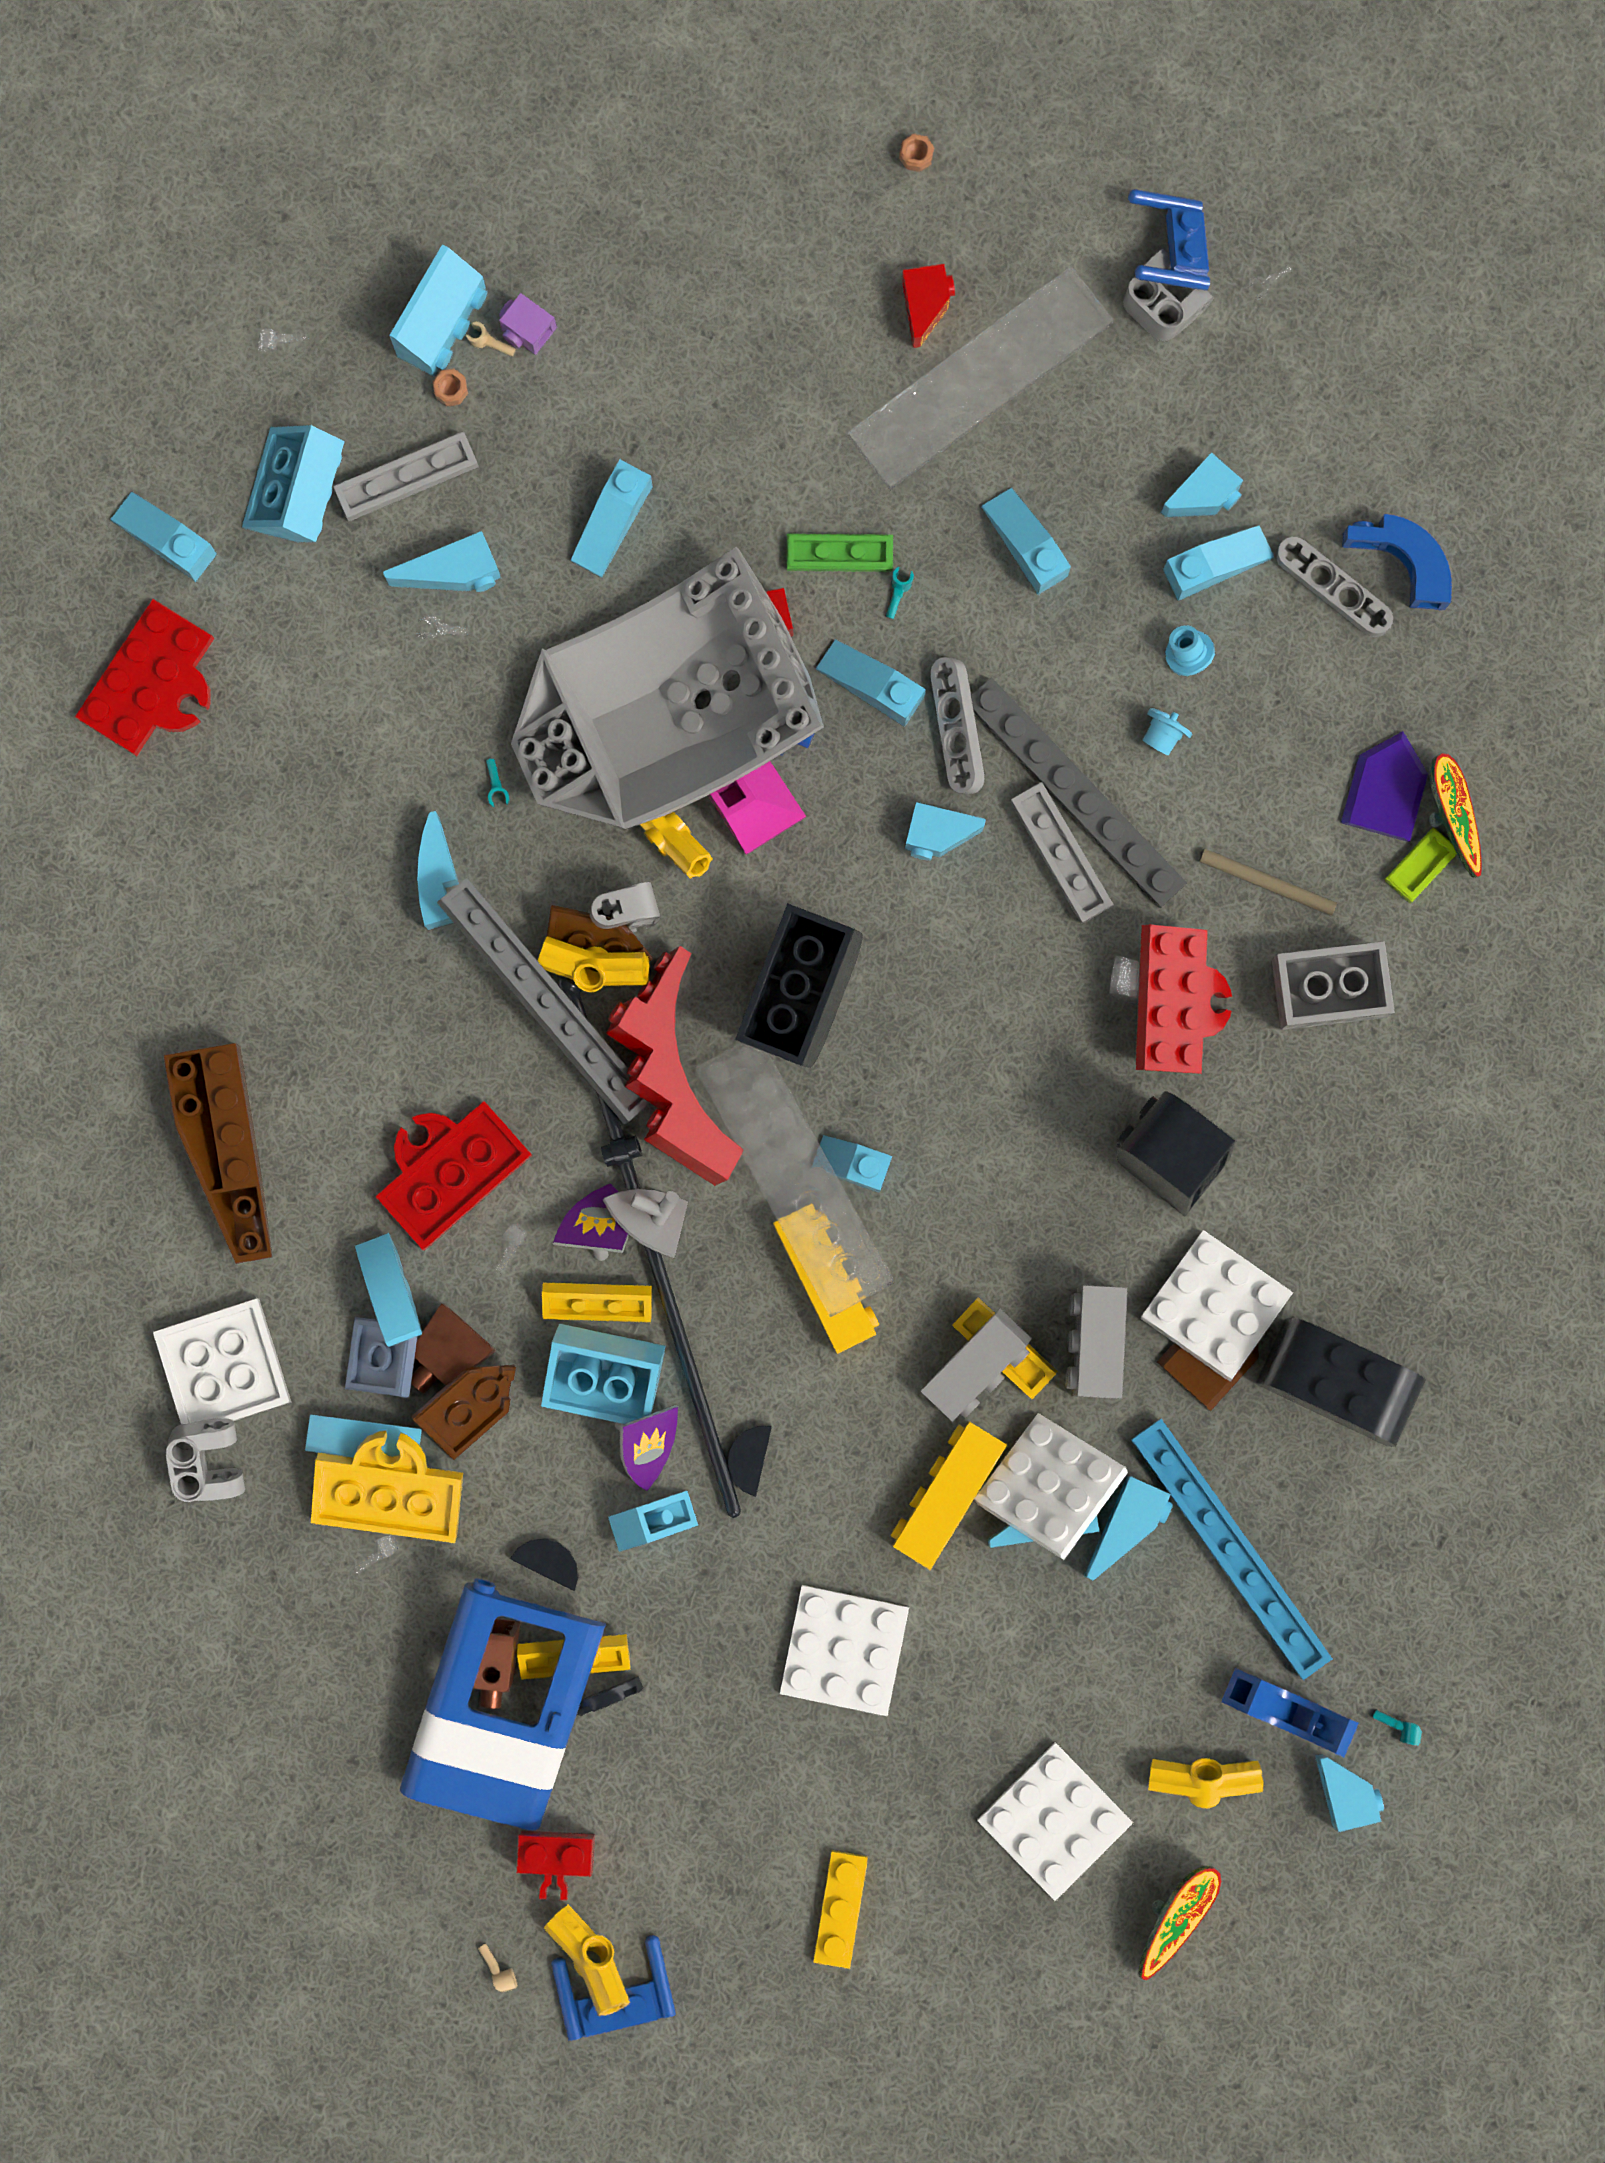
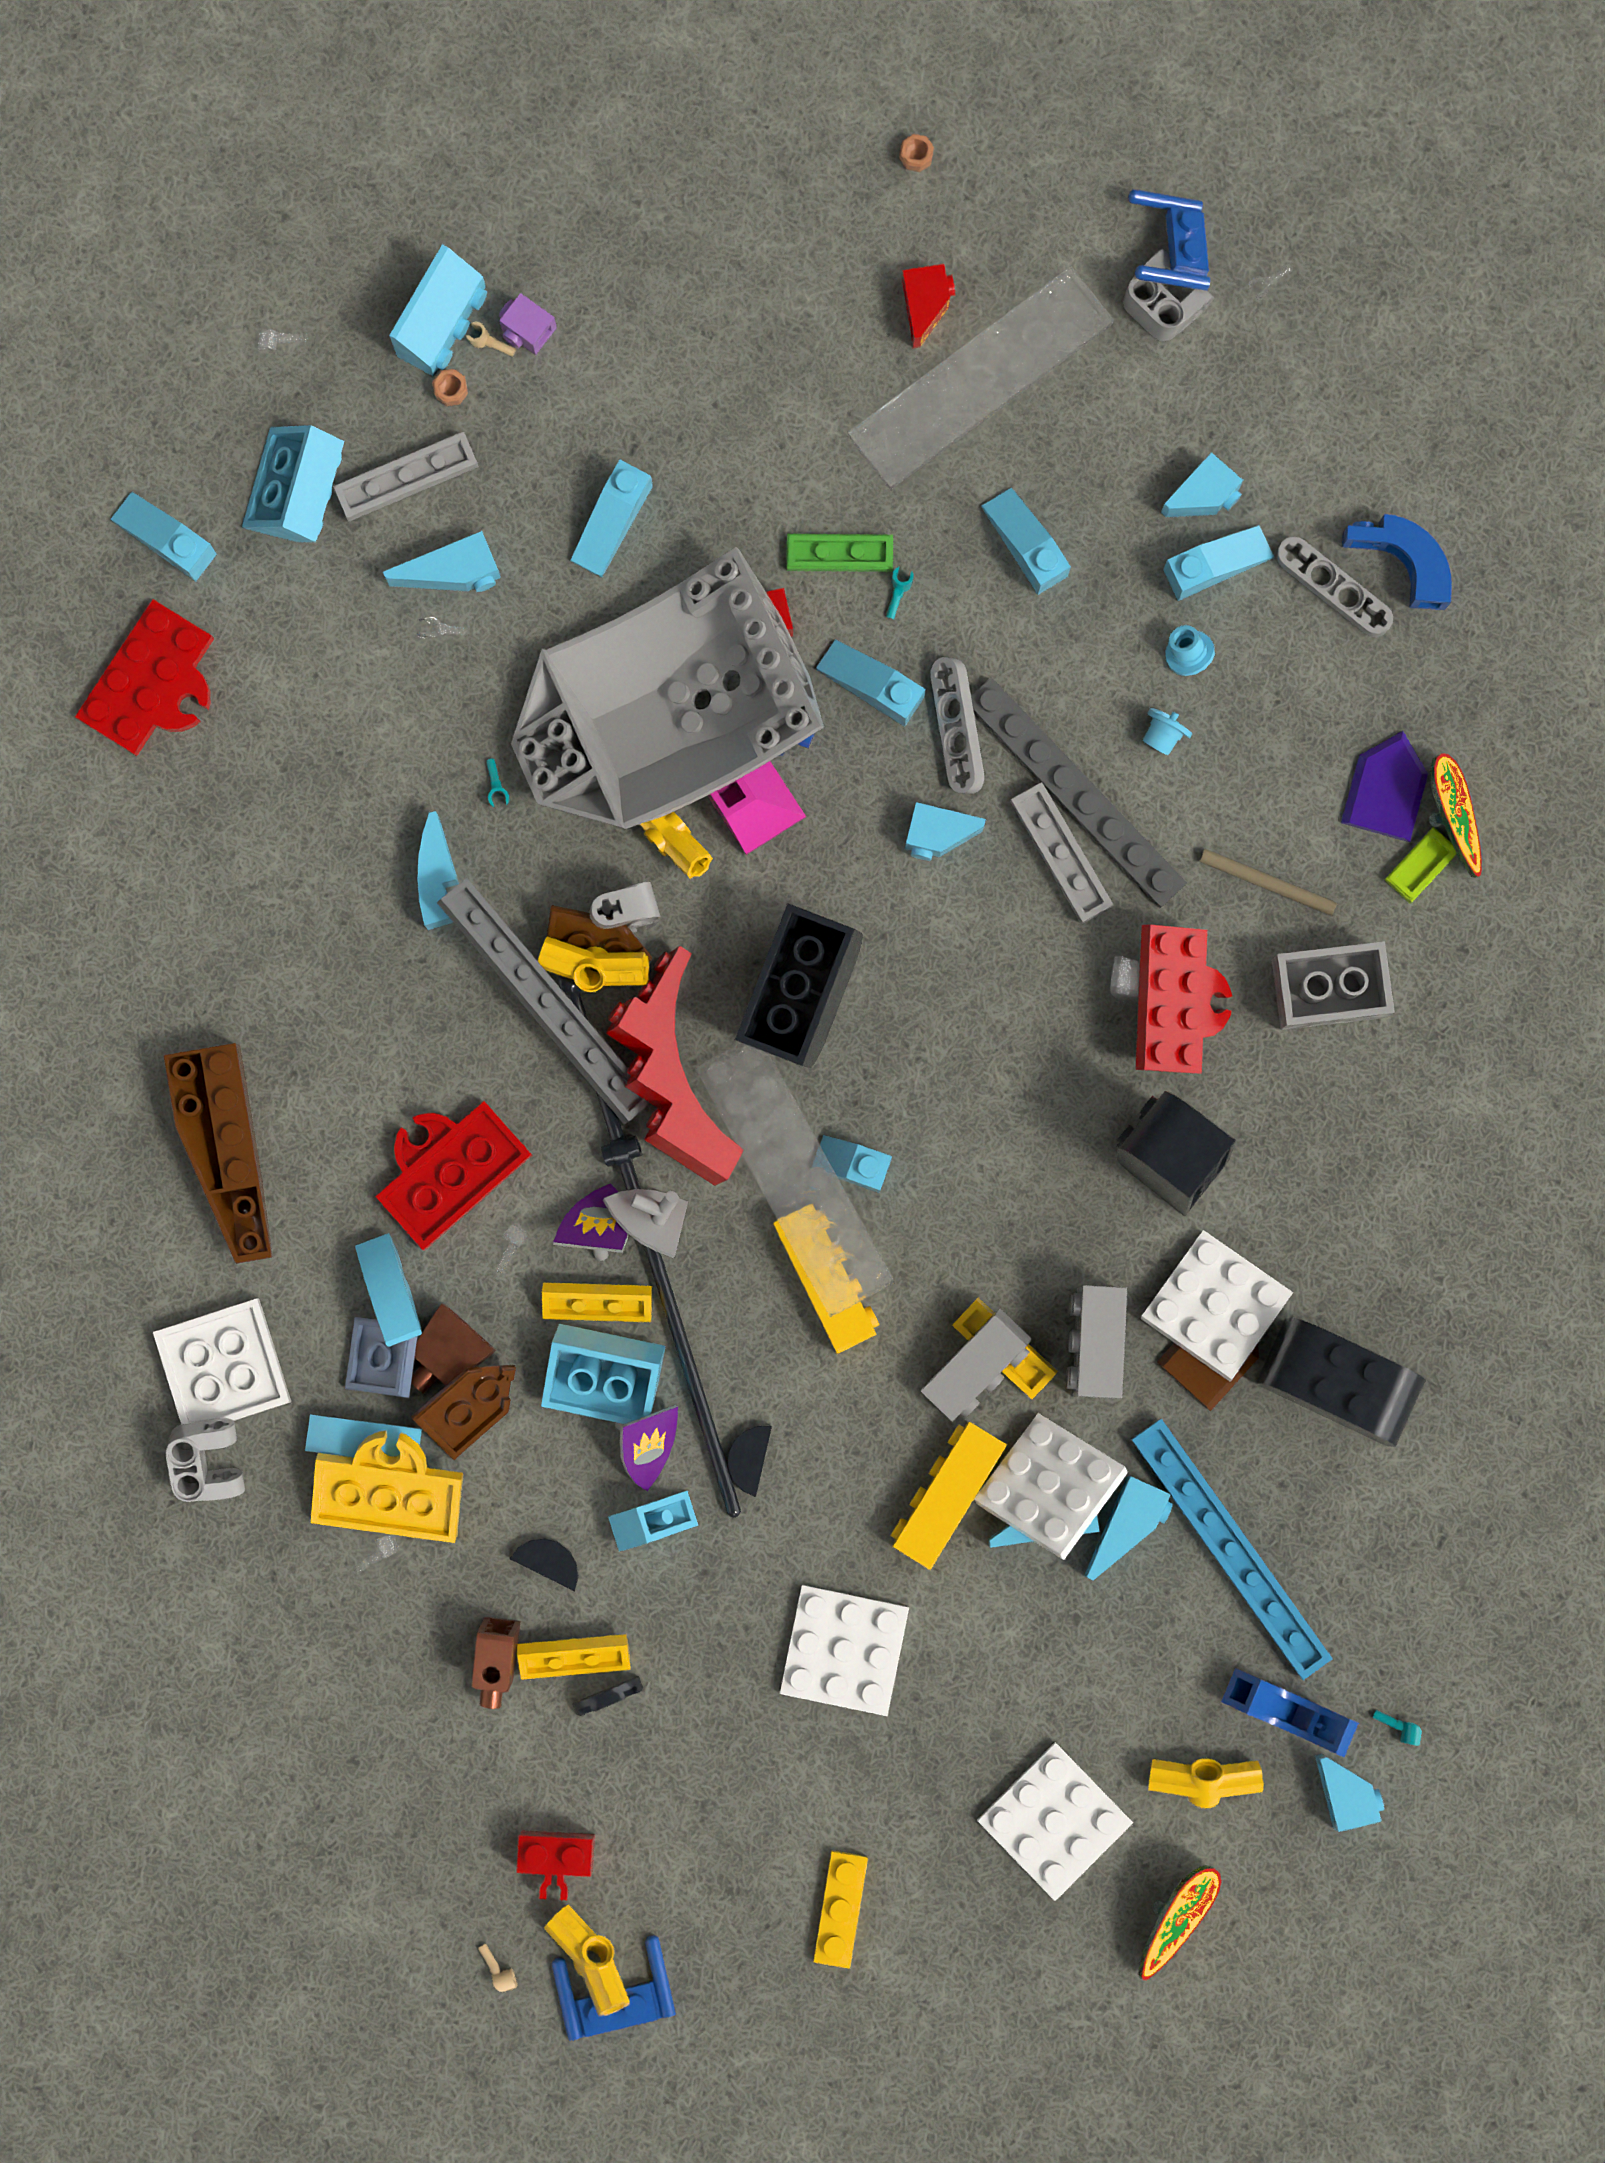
blue piece [399,1578,606,1830] -> none

